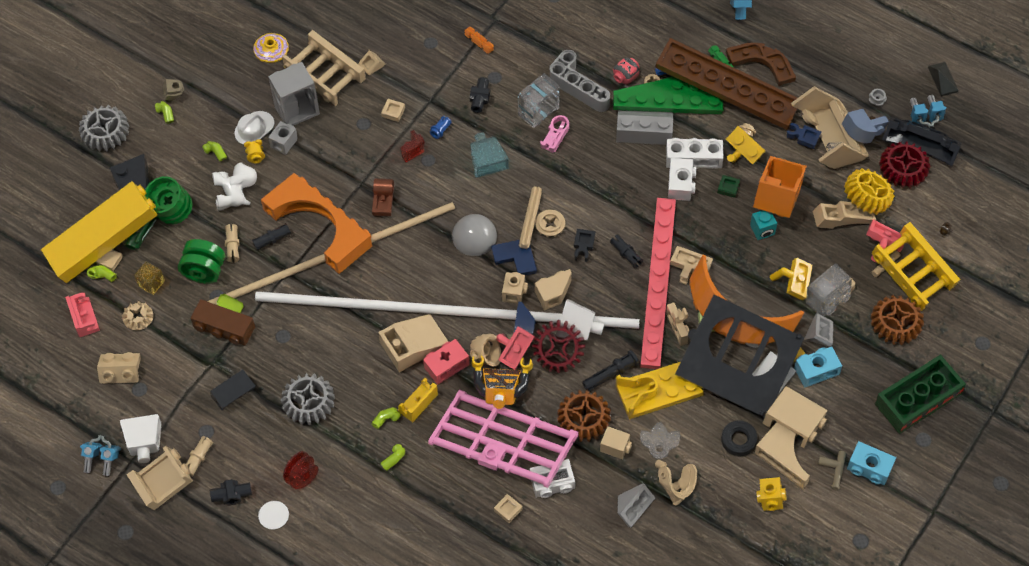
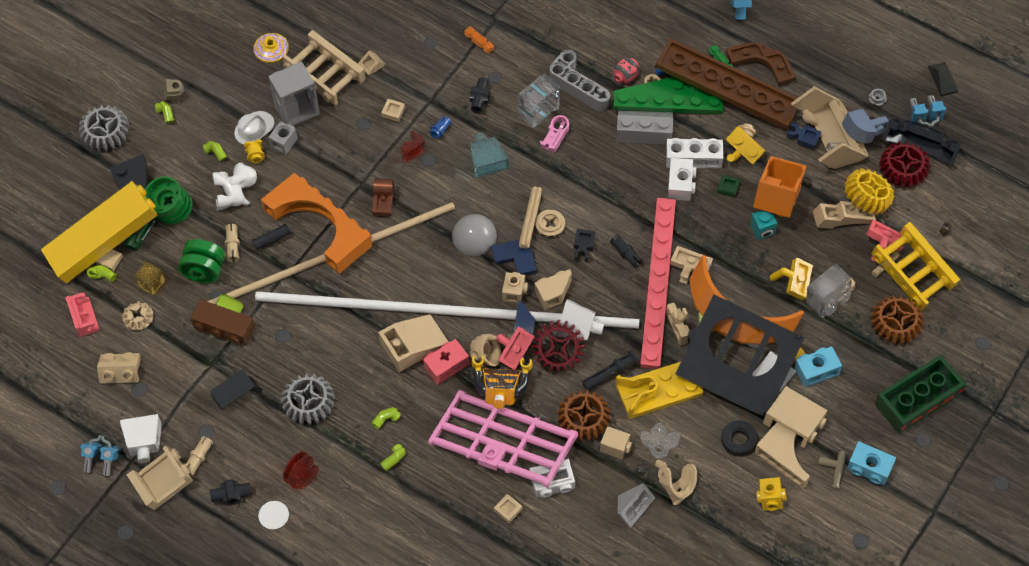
yellow hinge [397,378,438,423] -> none
light grey slope [804,313,833,347] -> none

